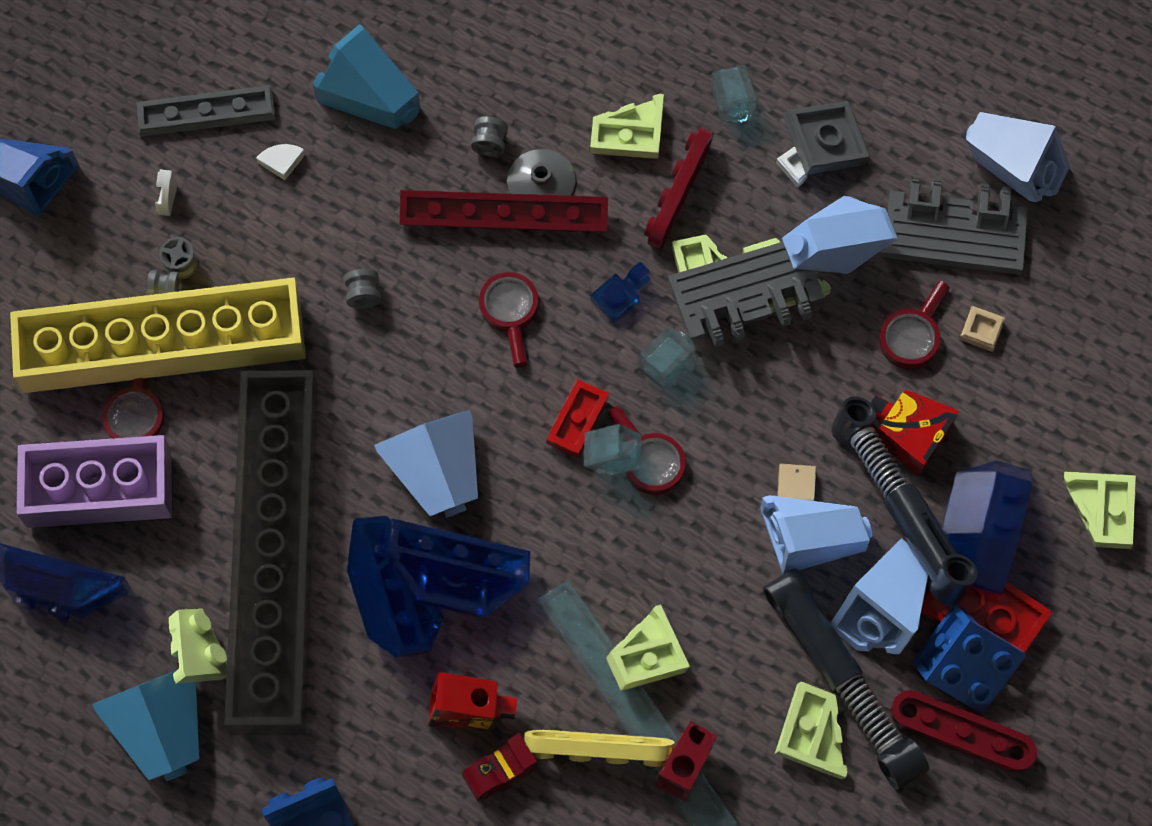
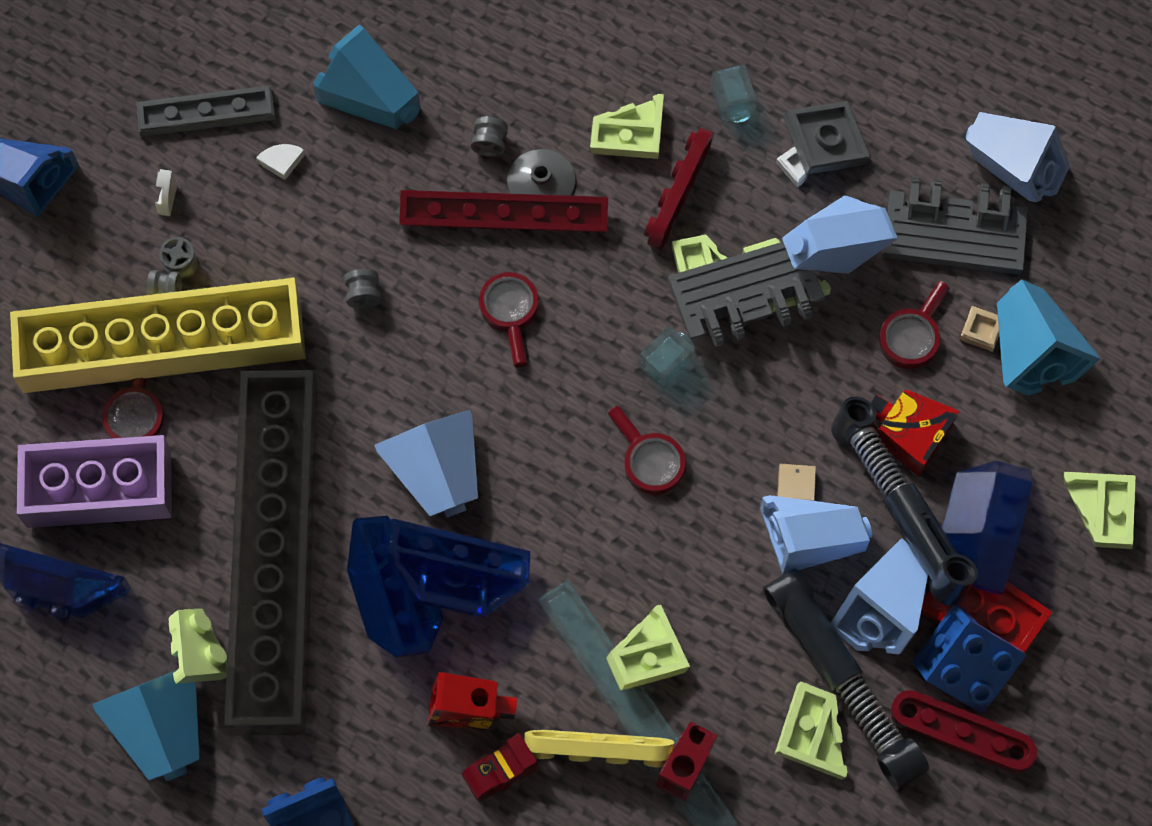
red plate [546,379,609,458] -> none
clear light blue brick [583,424,641,476] -> none
clear blue plate [590,262,650,323] -> none
none -> dark azure slope [997,279,1100,396]

